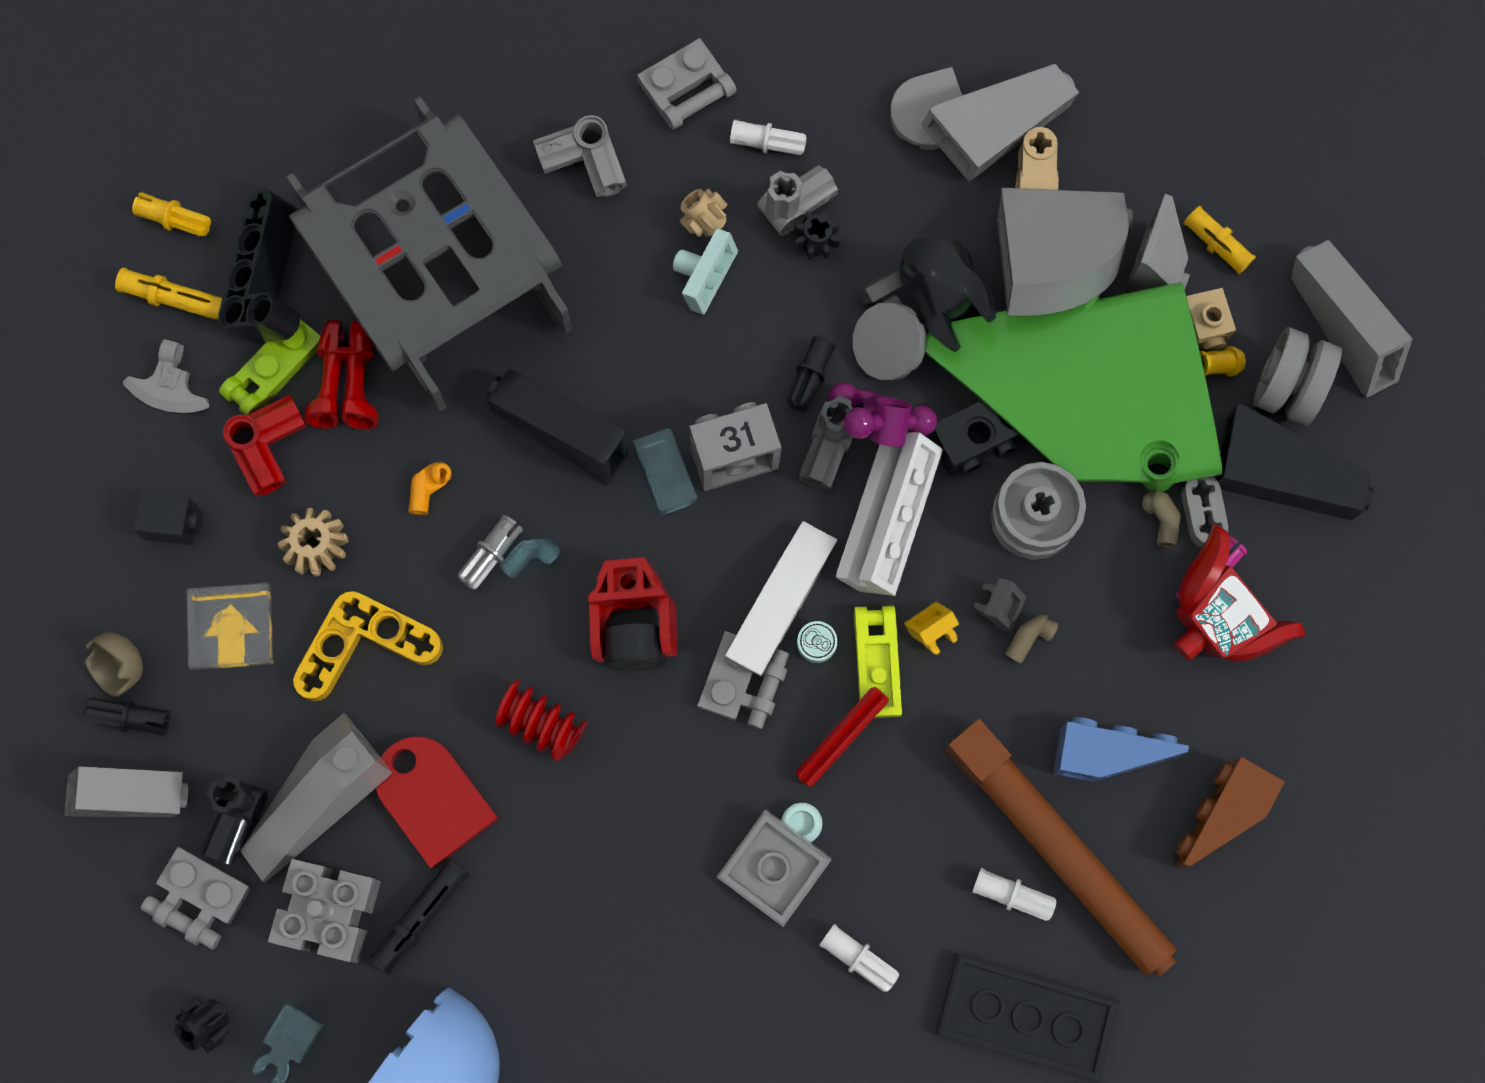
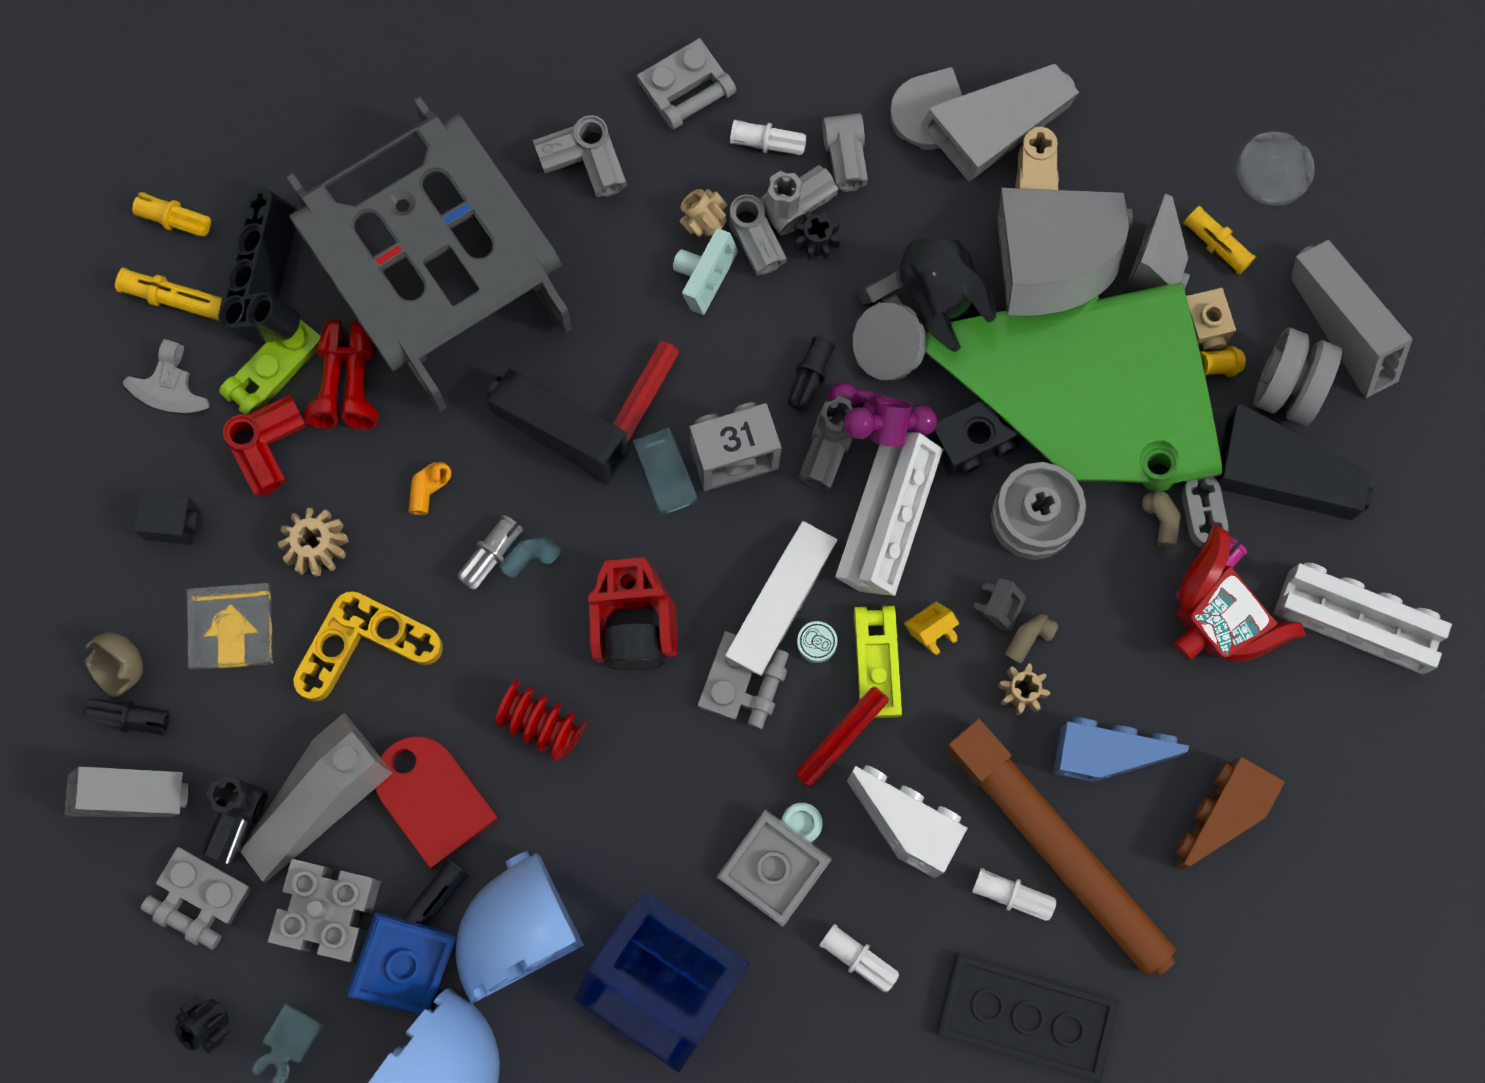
none -> blue tile [346,912,457,1015]
none -> light blue brick [455,851,584,1004]
none -> clear blue piece [574,891,750,1073]
none -> red axle [612,341,679,443]
none -> light grey piece [729,194,787,276]
none -> light grey piece [822,113,868,192]
none -> white slope [847,765,967,878]
none -> tan gear [998,663,1050,715]
none -> clear tile [1237,131,1315,206]
none -> white brick [1273,562,1452,674]

